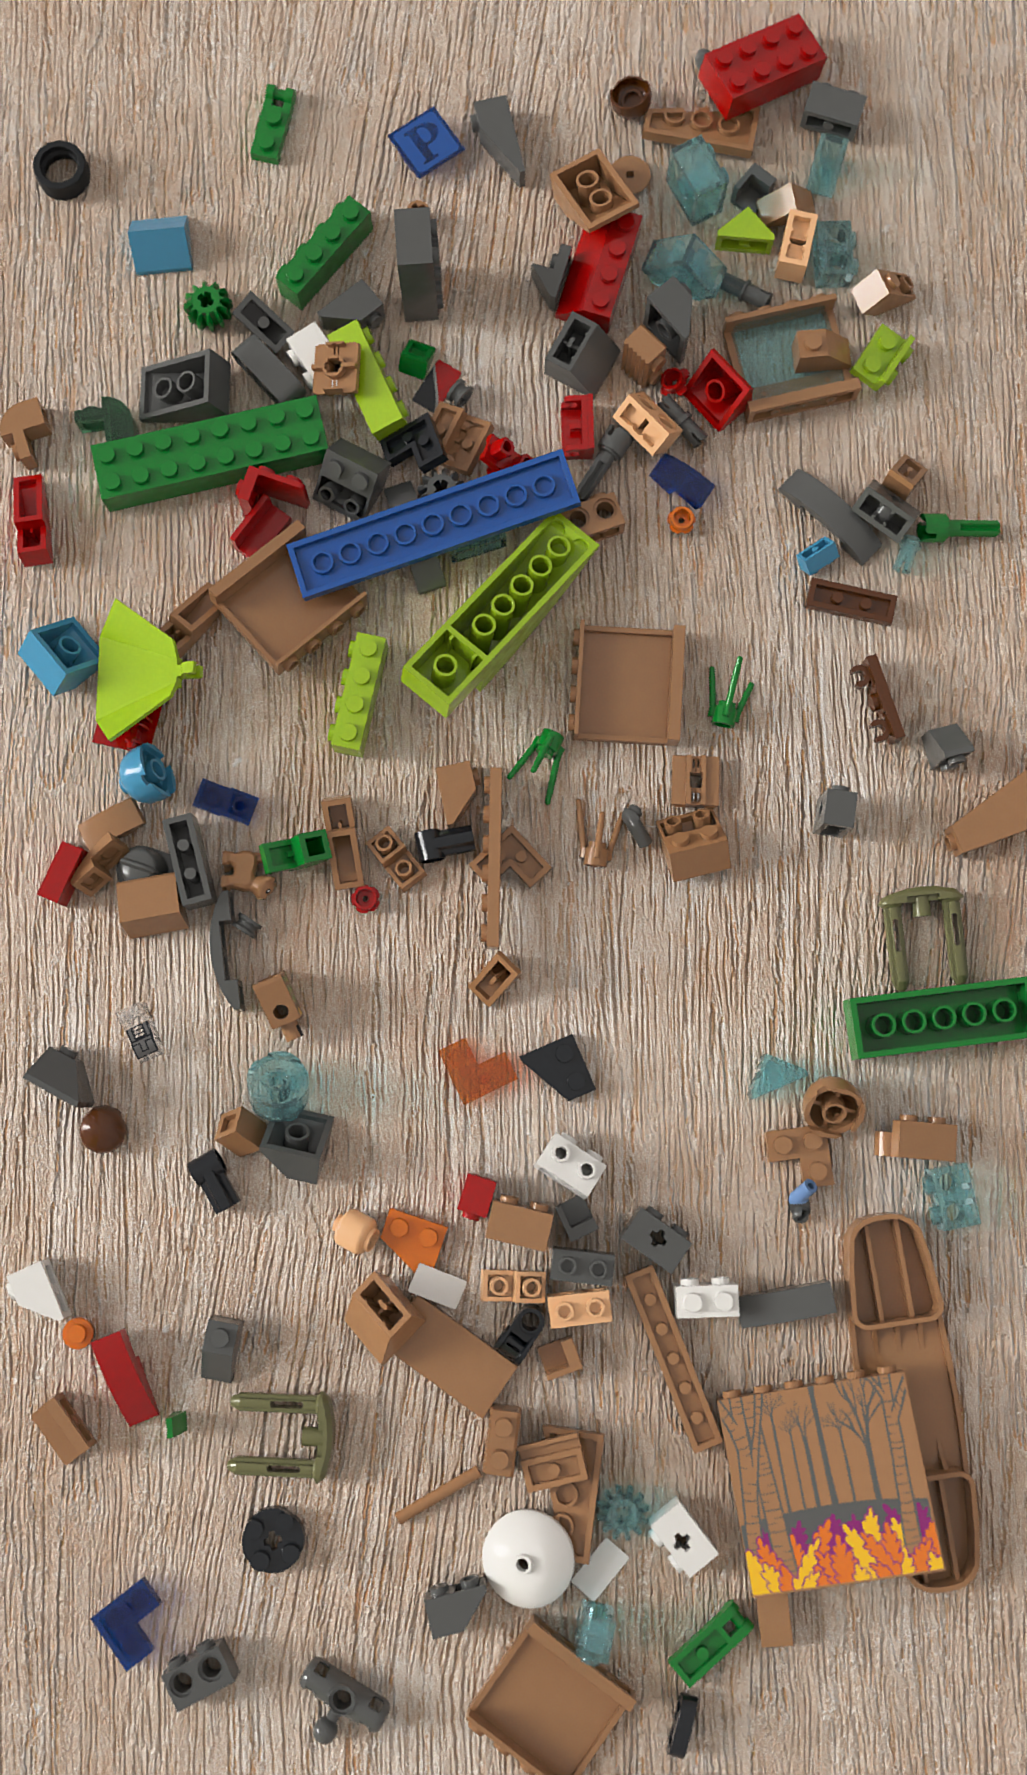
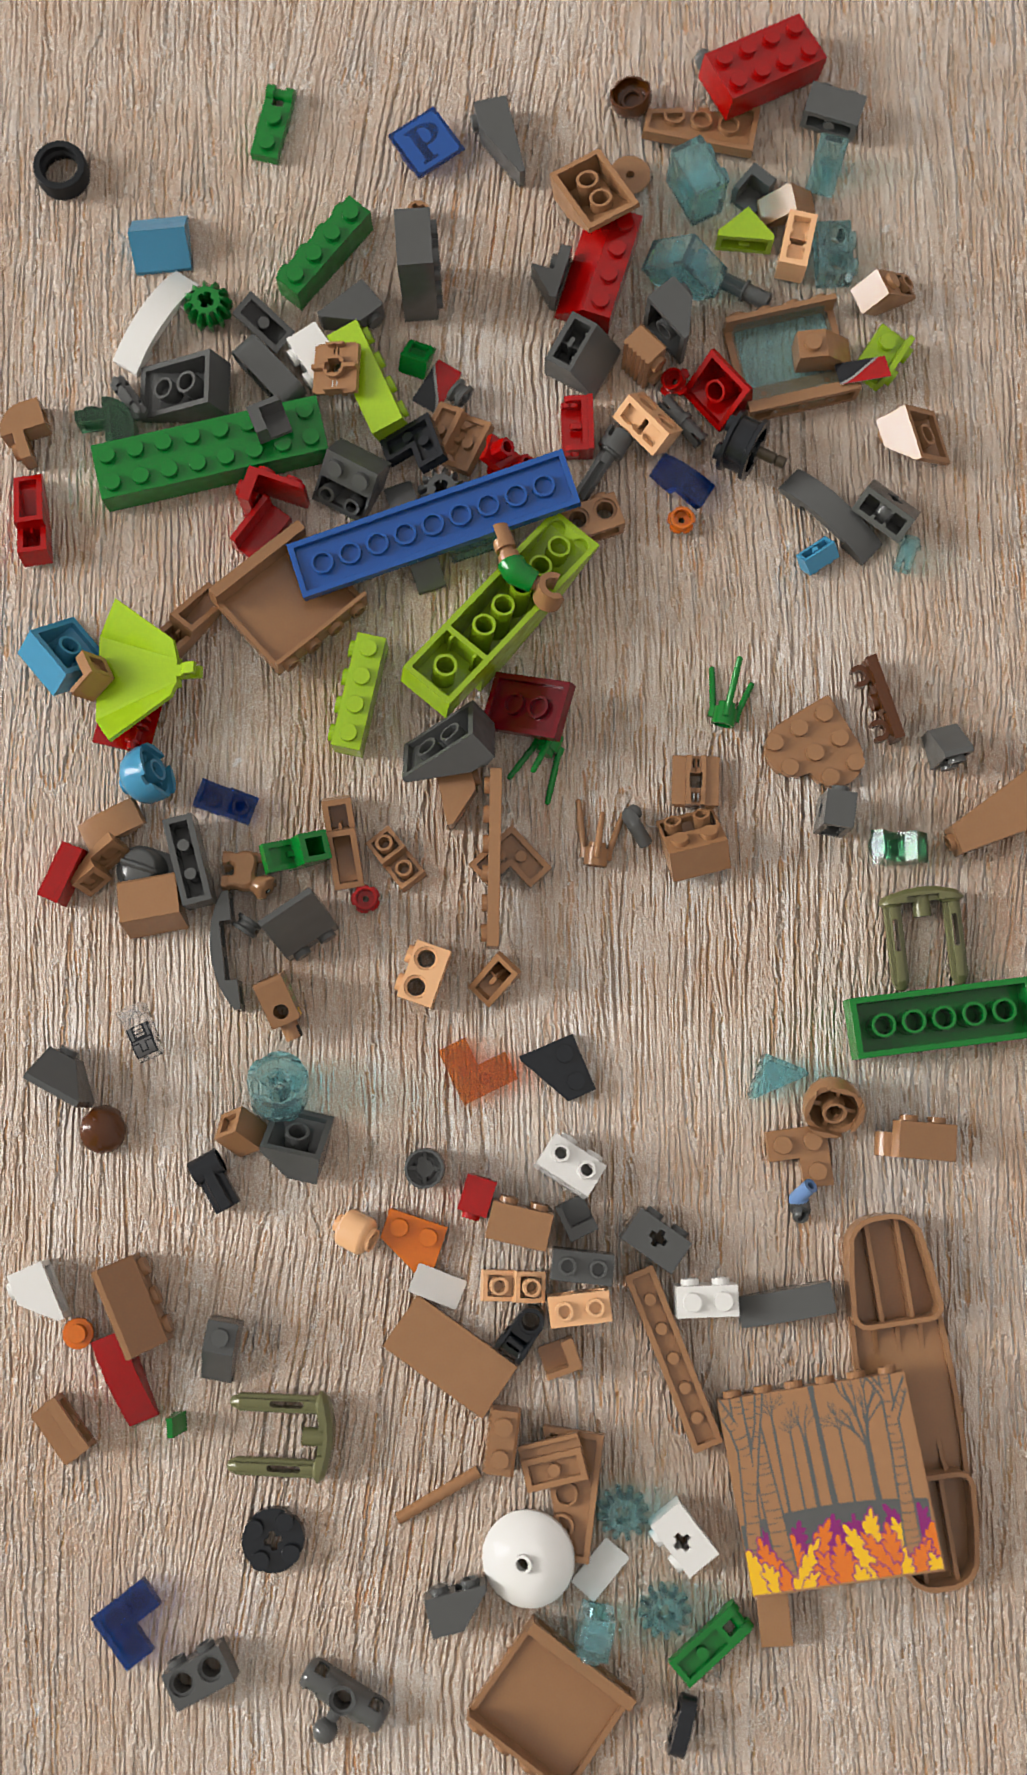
medium nougat slope [344,1271,426,1366] -> none
black piece [414,825,476,864] -> none
medium nougat panel [568,619,686,746] -> none
reddish brown plate [805,577,898,627] -> none
medium nougat slope [882,454,928,501] -> none
green piece [916,513,1000,543] -> none
clear light blue brick [922,1162,981,1231] -> none
none -> medium nougat panel [70,650,114,702]
none -> medium nougat slope [91,1252,175,1361]
none -> dark grey axle [110,375,149,421]
none -> white slope [113,271,200,377]
none -> dark grey panel [246,395,292,444]
none -> dark grey slope [258,887,339,961]
none -> light nougat brick [394,939,452,1010]
none -> dark grey slope [402,700,495,782]
none -> dark grey wheel [404,1148,446,1189]
none -> dark red plate [484,671,576,742]
none -> medium nougat piece [492,522,564,612]
none -> clear light blue gear [638,1581,692,1641]
none -> black wheel [712,409,787,481]
none -> medium nougat plate [764,695,865,787]
none -> sticker [834,356,891,385]
none -> clear green brick [868,829,929,866]
none -> medium nougat slope [876,404,950,466]

